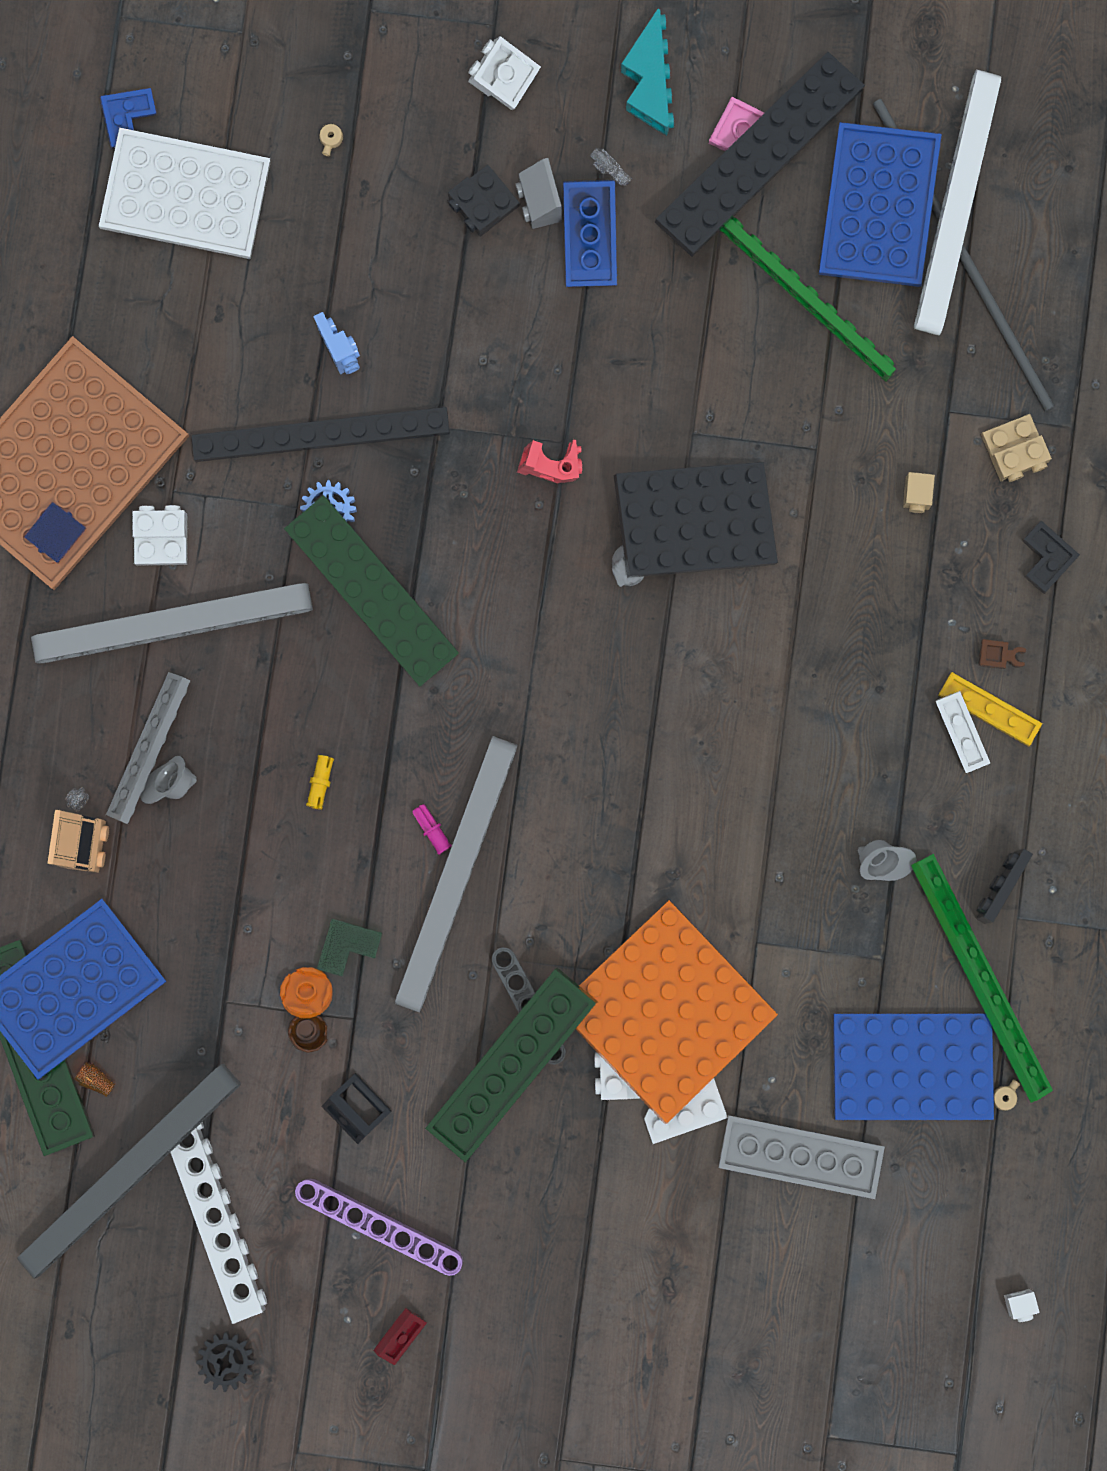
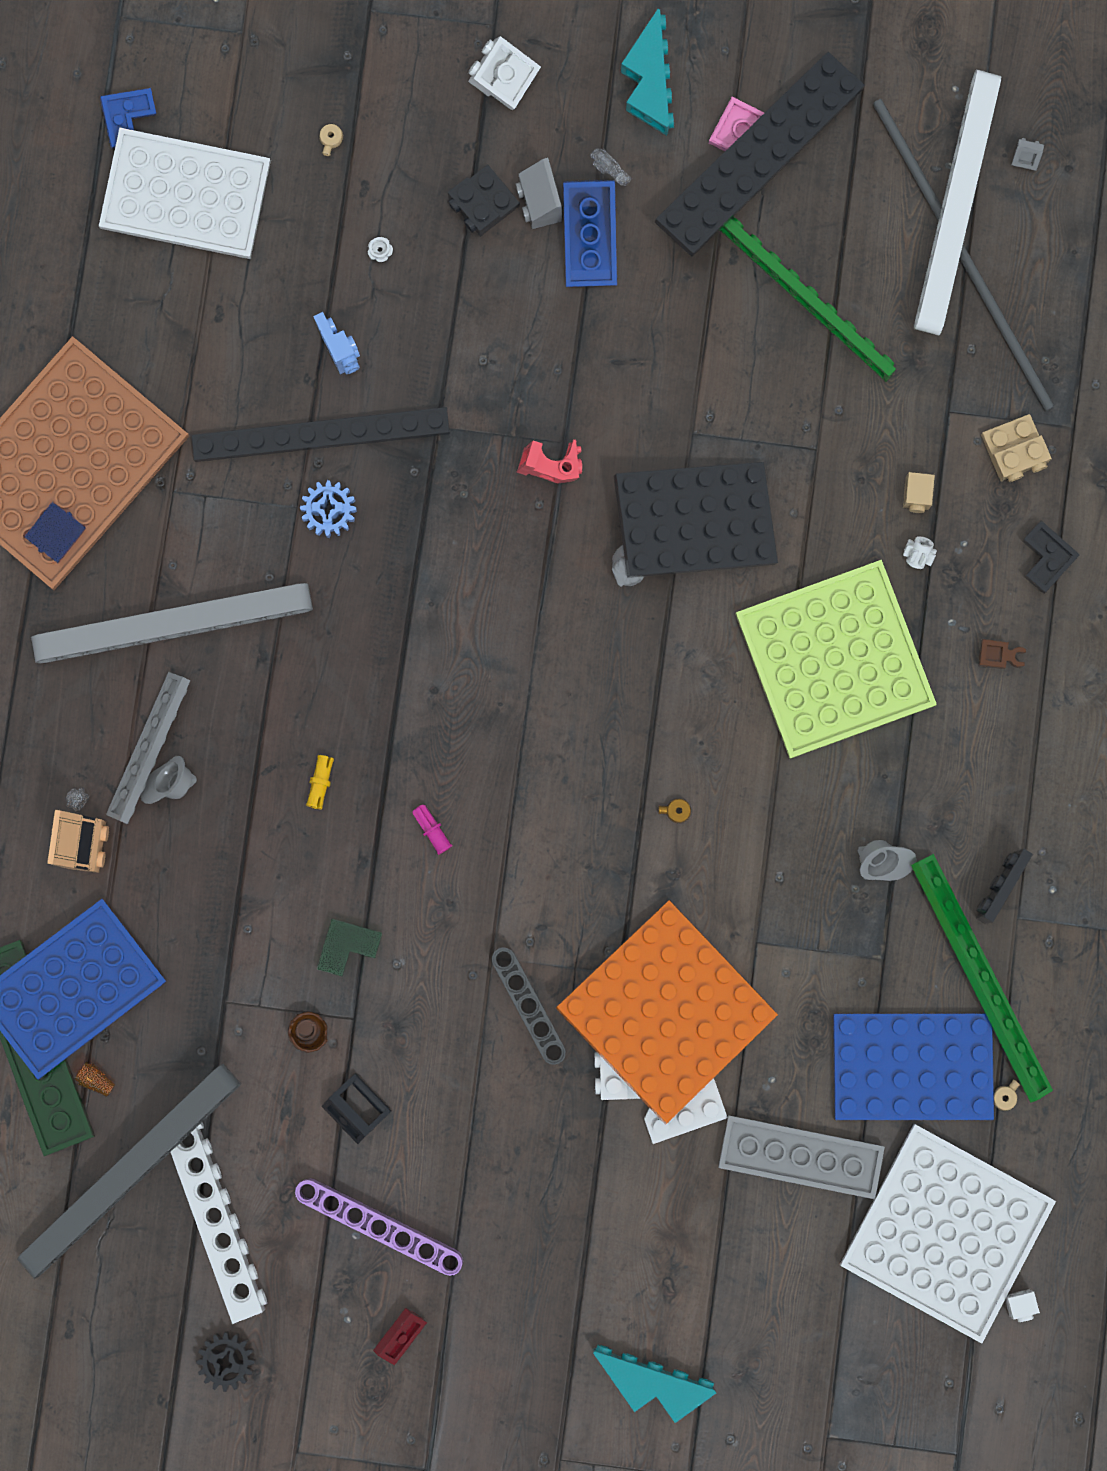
white plate [133,505,187,566] -> none
orange tile [280,967,333,1018] -> none
dark green plate [284,495,459,687] -> none
light grey beam [395,736,518,1013] -> none
dark green plate [425,968,598,1163] -> none
blue plate [819,122,942,287] -> none
white plate [936,691,990,773] -> none
yellow tile [938,672,1043,747] -> none
none -> white plate [368,237,393,262]
none -> teal slope [593,1344,716,1423]
none -> pearl gold piece [658,799,691,823]
none -> yellowish green plate [735,560,937,759]
none -> white plate [840,1124,1056,1343]
none -> white gear [903,536,937,569]
none -> light grey tile [1012,138,1044,171]

